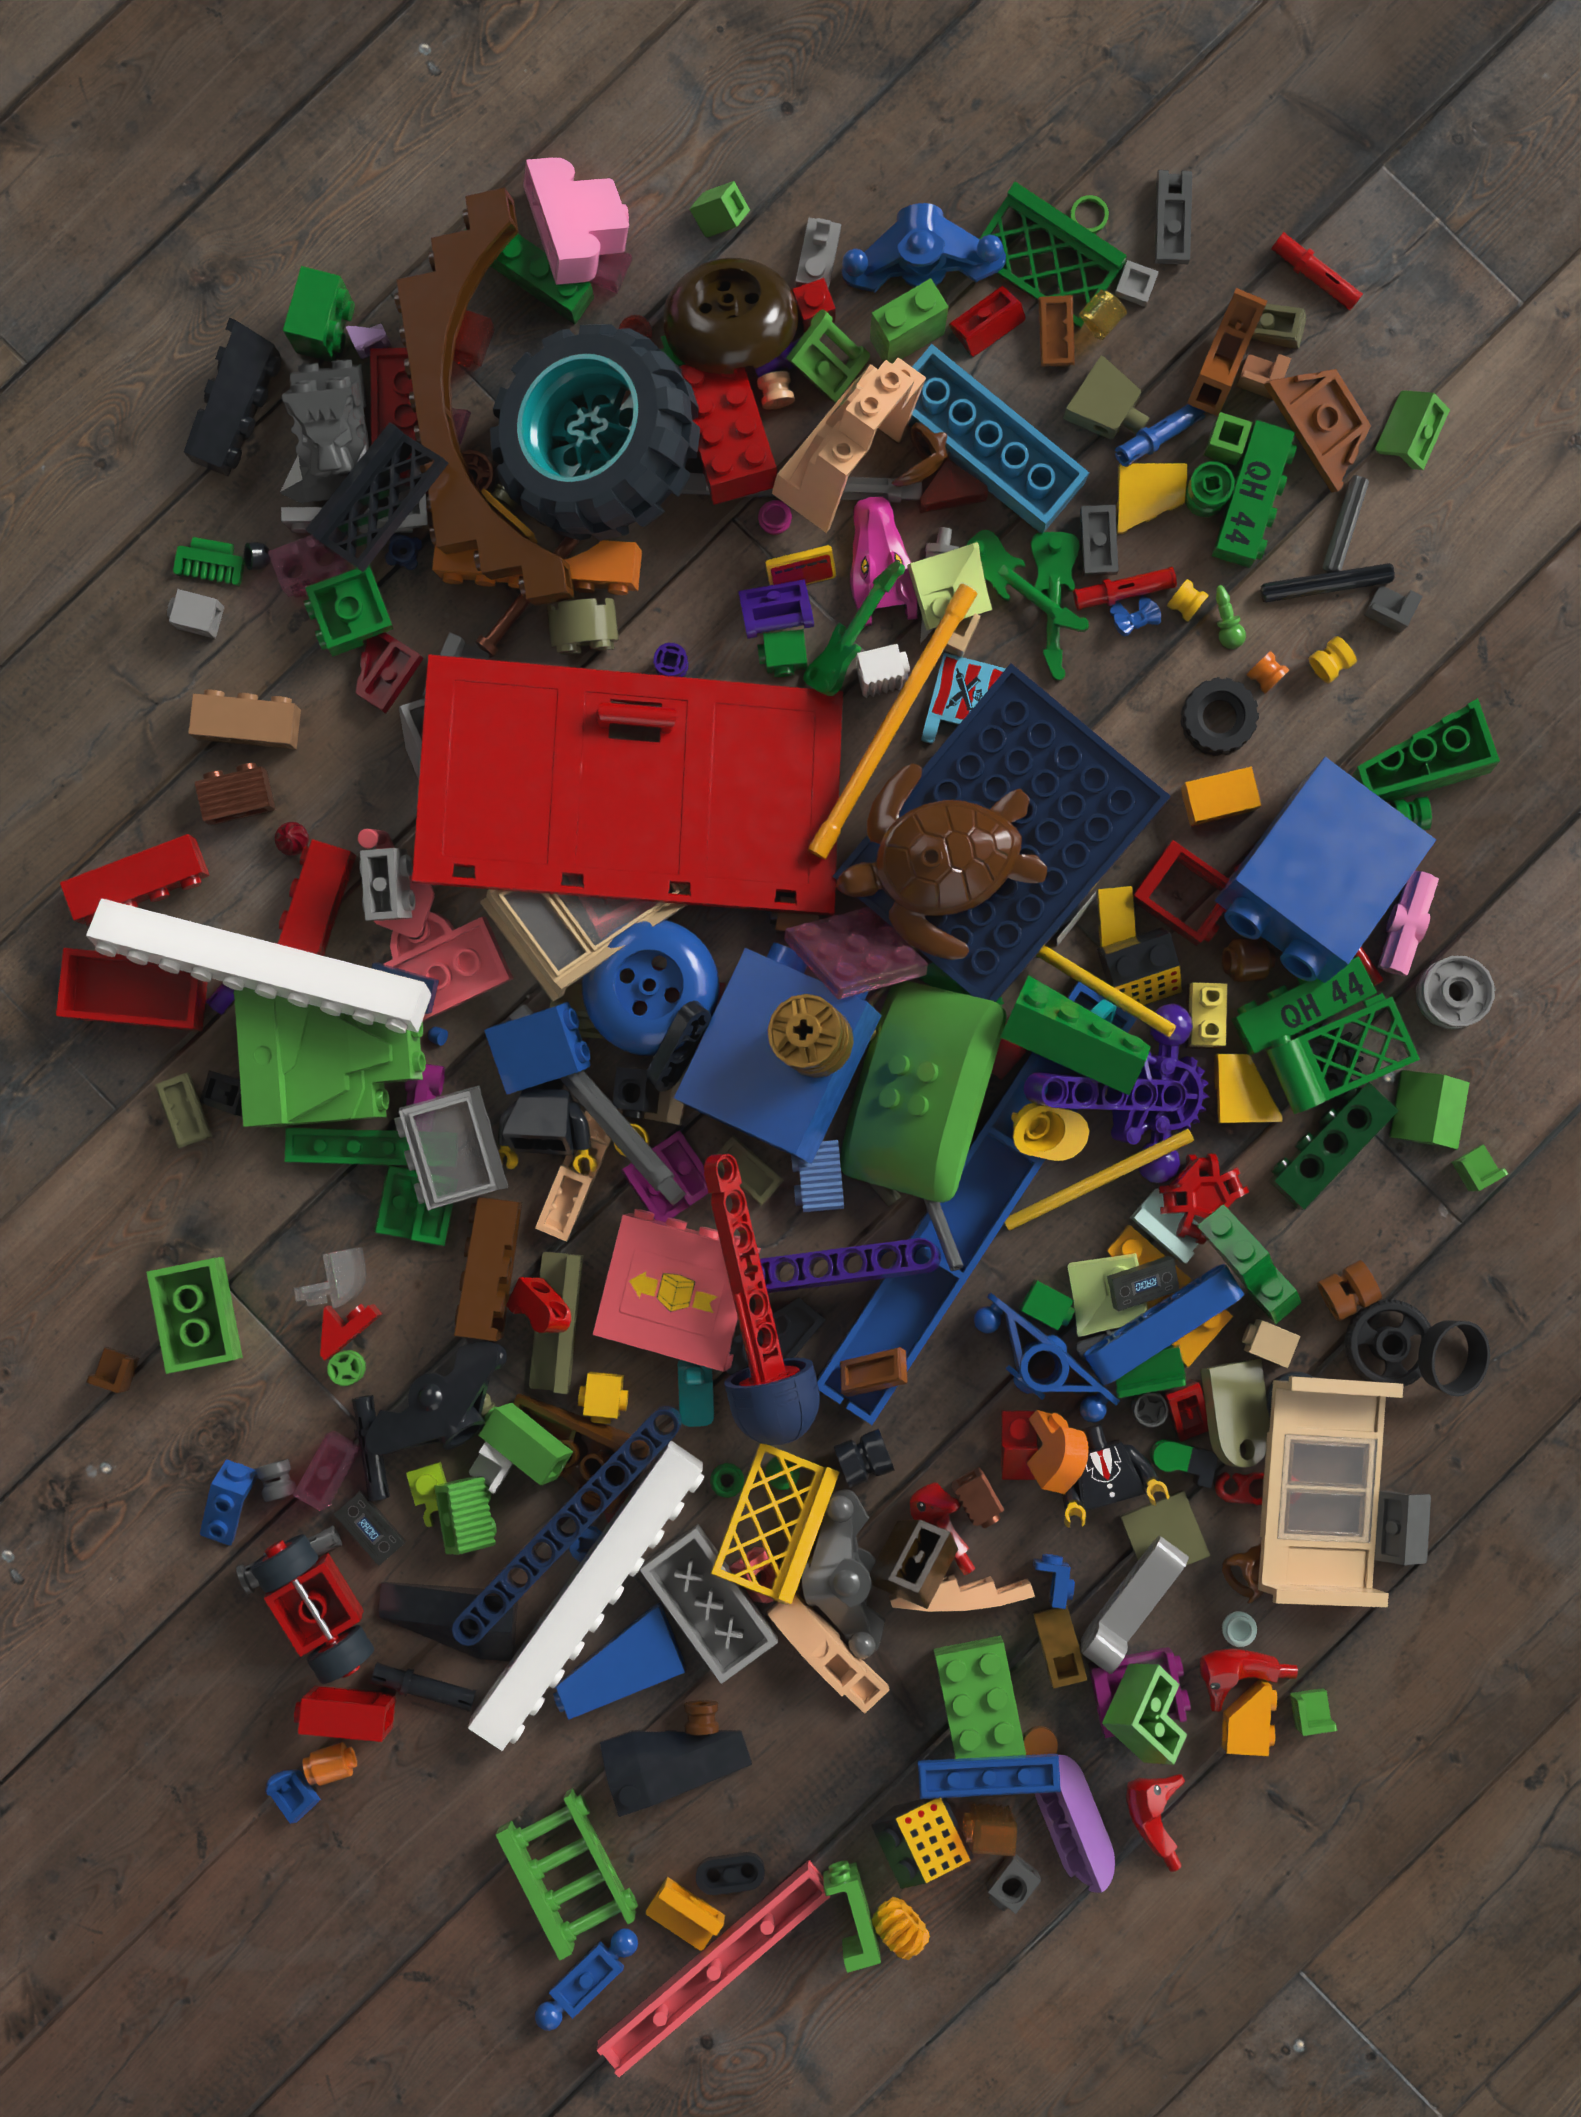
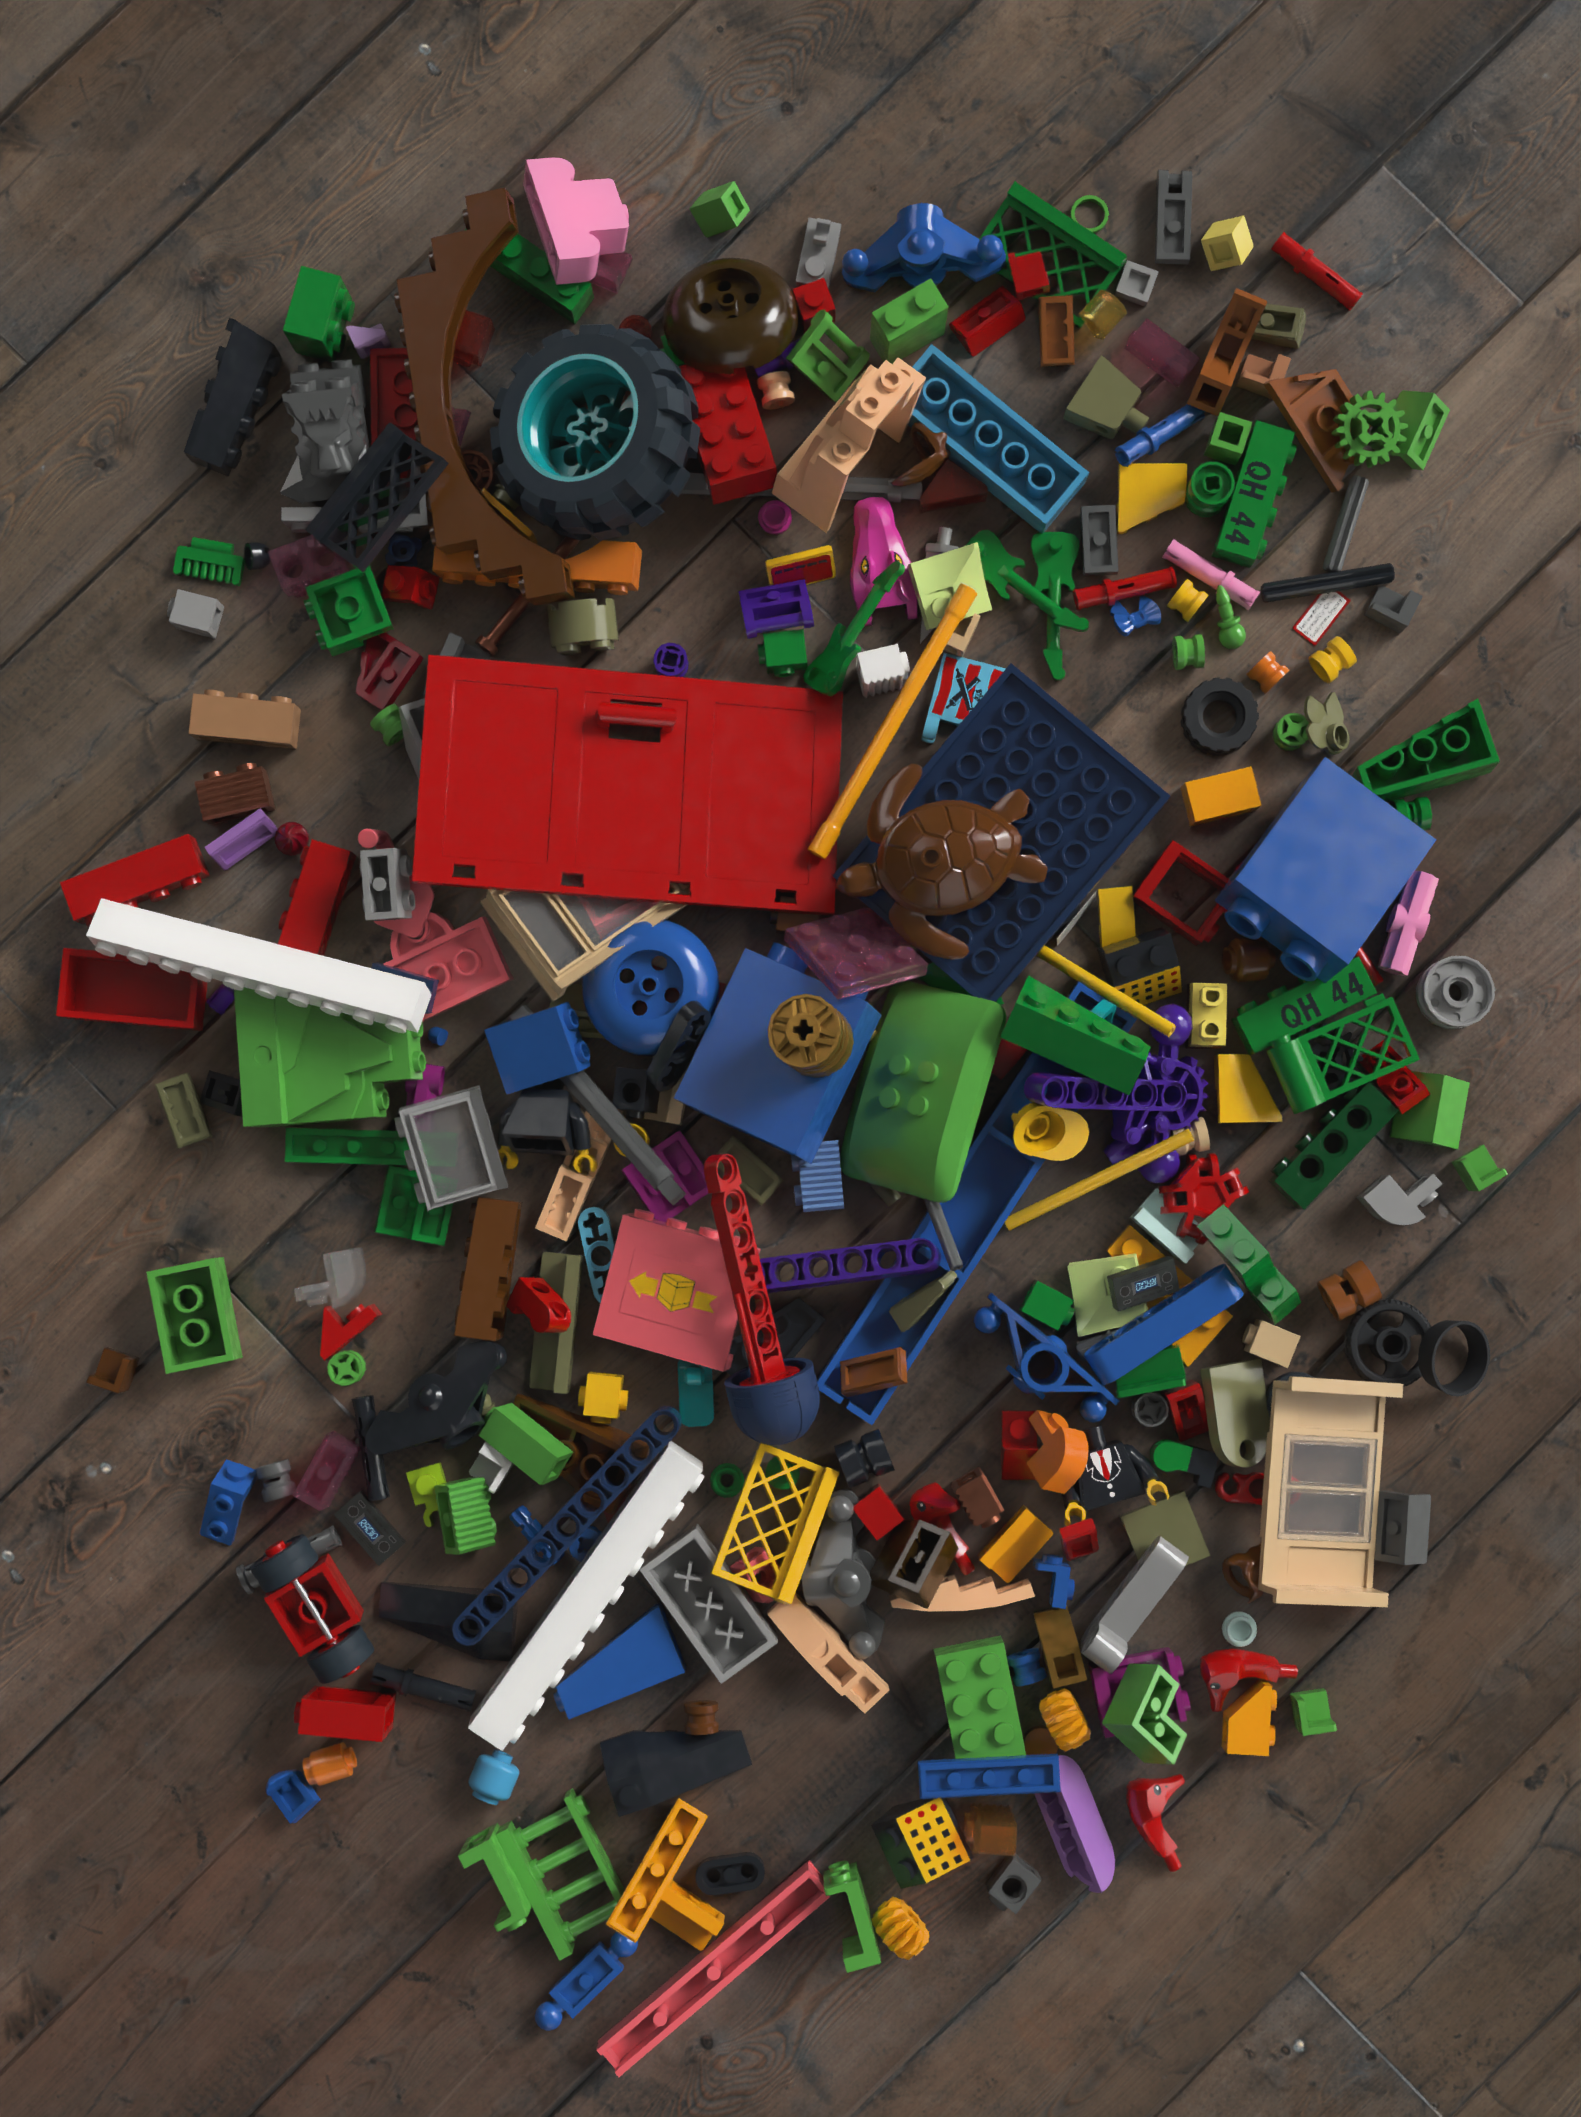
none -> medium lavender tile [205,808,278,871]
none -> bright green wheel [370,704,404,746]
none -> red bracket [381,565,439,609]
none -> bright green panel [458,1823,532,1932]
none -> dark azure head [468,1749,519,1805]
none -> blue axle [509,1505,564,1566]
none -> medium azure beam [578,1207,615,1303]
none -> light orange brick [605,1798,708,1943]
none -> red panel [853,1483,904,1541]
none -> olive slope [889,1271,957,1332]
none -> light orange panel [977,1504,1053,1583]
none -> blue wheel [1007,1648,1047,1686]
none -> red panel [1008,251,1050,300]
none -> light orange gear [1039,1688,1091,1752]
none -> red tile [1059,1518,1099,1561]
none -> dark purple piece [1103,1130,1151,1165]
none -> clear pink panel [1125,318,1200,388]
none -> bright pink pin [1162,539,1260,611]
none -> tan wheel [1171,1117,1210,1156]
none -> bright green wheel [1172,634,1205,670]
none -> light yellow panel [1201,216,1253,271]
none -> bright green wheel [1272,713,1309,751]
none -> white sticker [1293,591,1350,646]
none -> olive plate [1304,692,1349,755]
none -> bright green gear [1331,391,1408,468]
none -> light grey brick [1356,1173,1442,1225]
none -> red slope [1358,1040,1430,1114]

